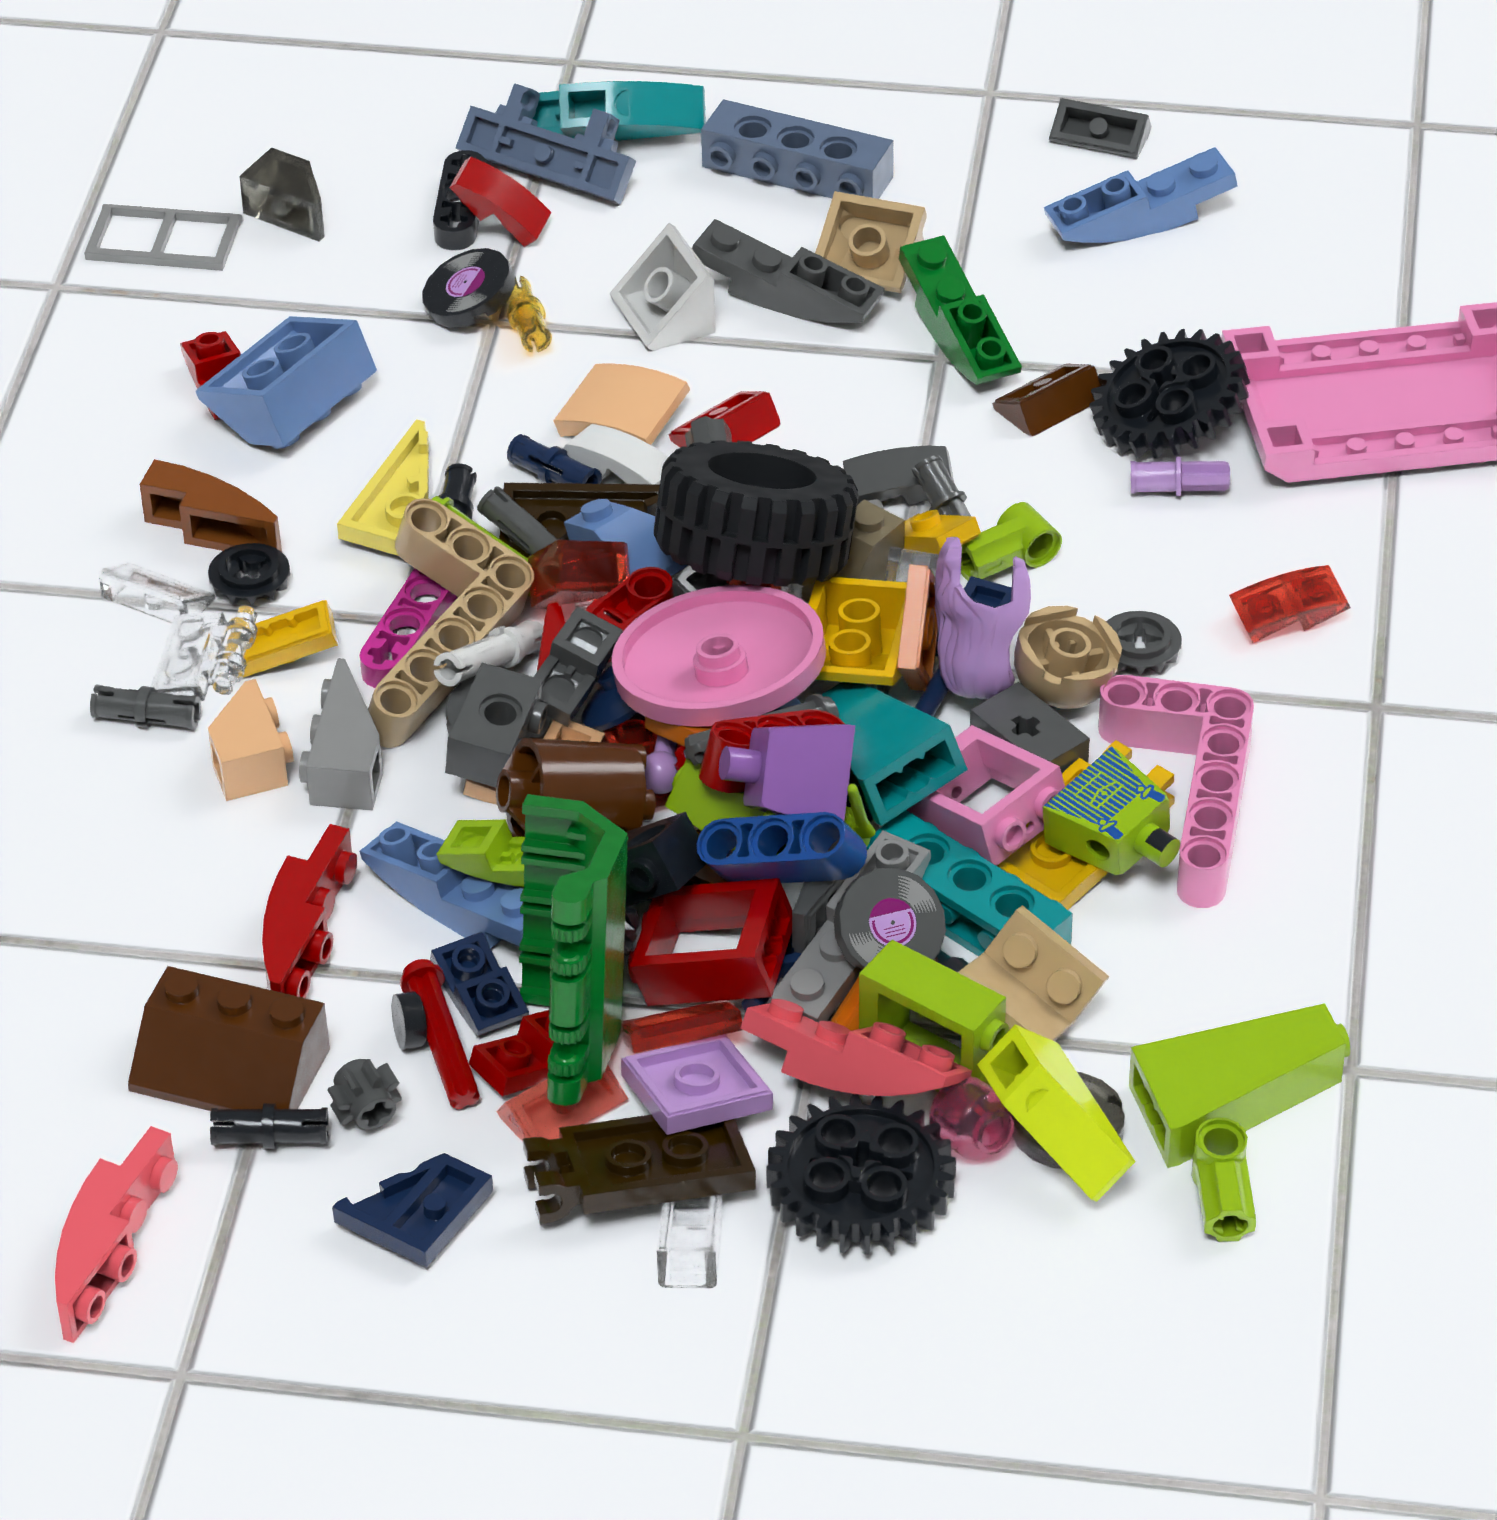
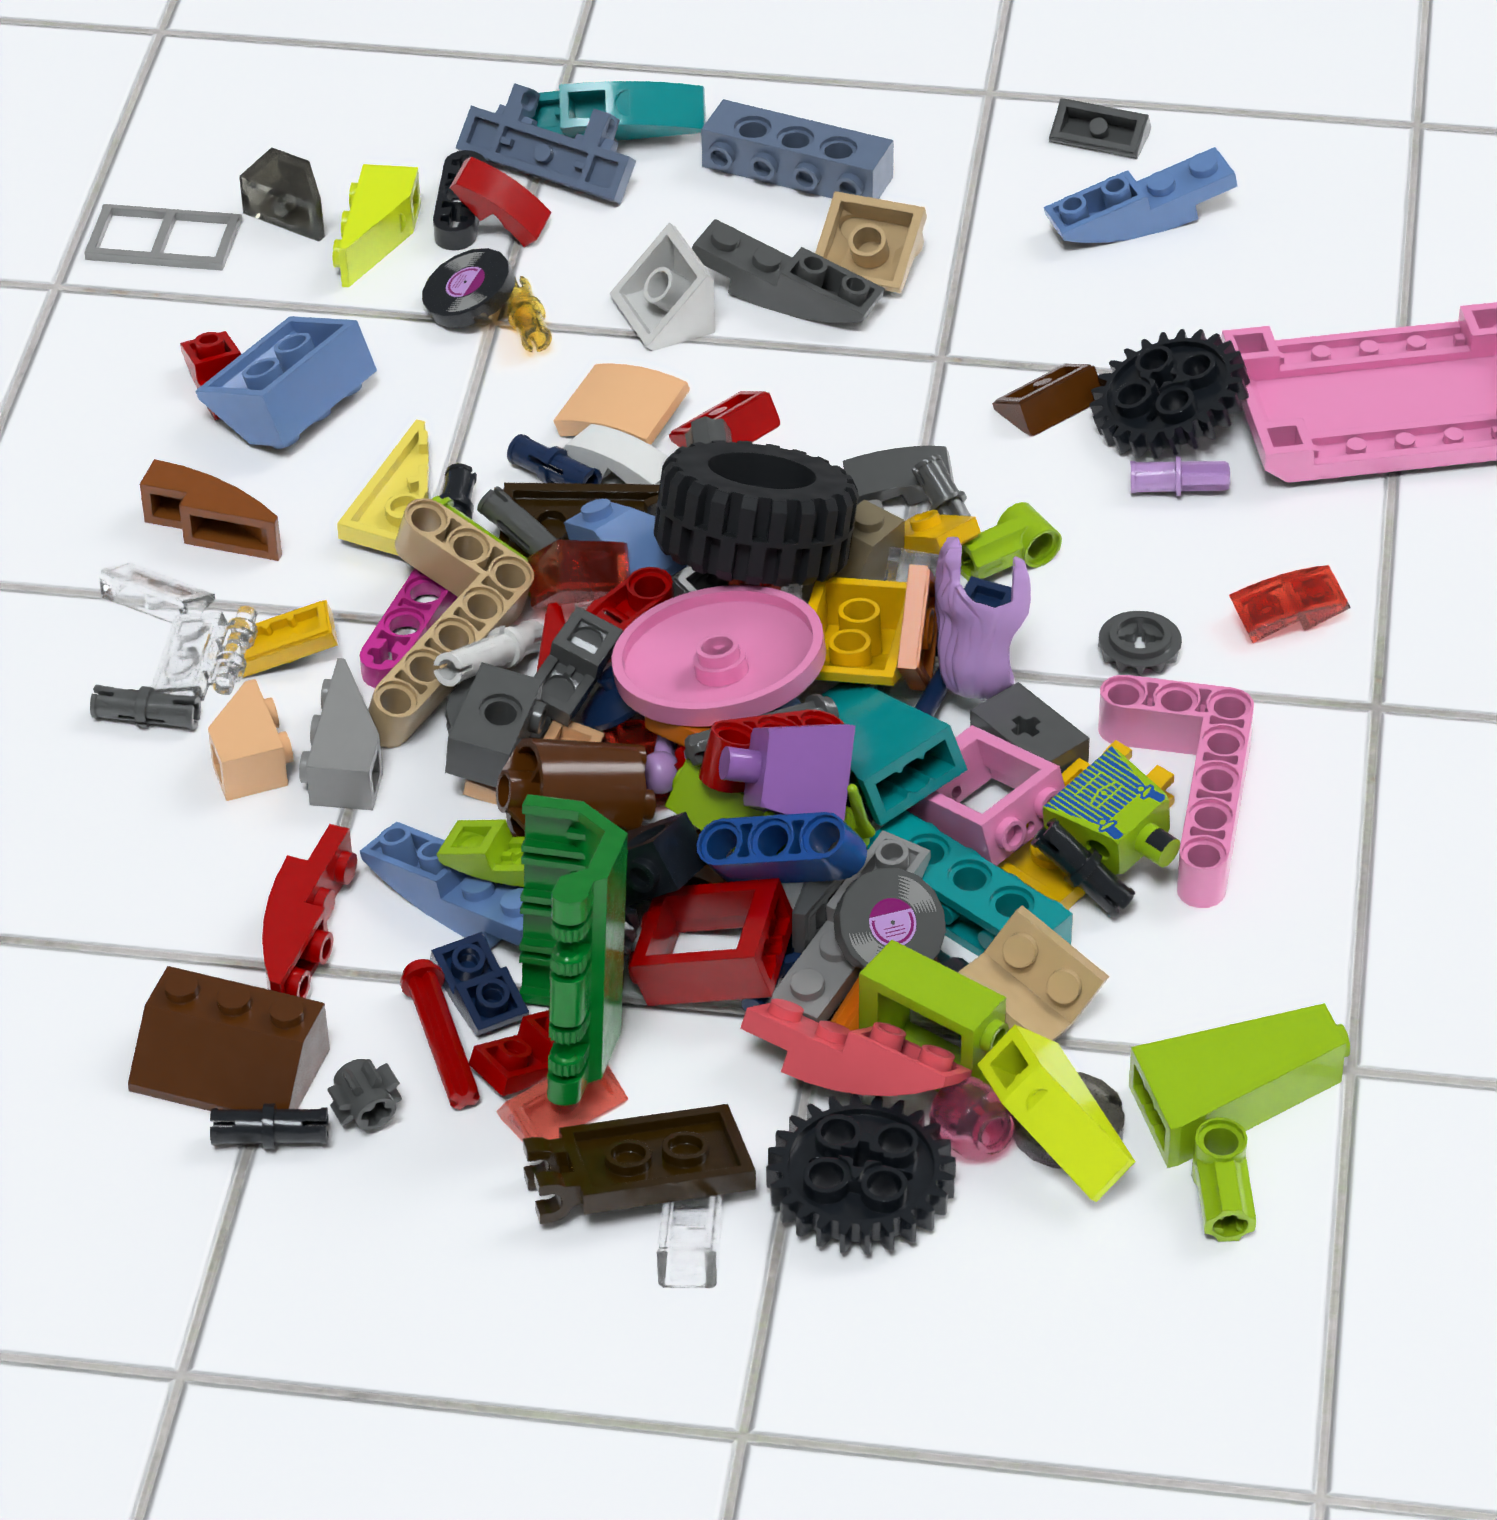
coral slope [55,1126,178,1343] -> none
black gear [208,543,291,606] -> none
dark blue wing [332,1153,493,1268] -> none
black tile [391,991,427,1050] -> none
clear red tile [621,1000,742,1054] -> none
lavender tile [621,1034,773,1135] -> none
green slope [898,235,1022,385] -> none
tan cylinder [1013,605,1122,709] -> none
none -> neon yellow slope [332,164,421,287]
none -> black pin [1031,818,1135,918]

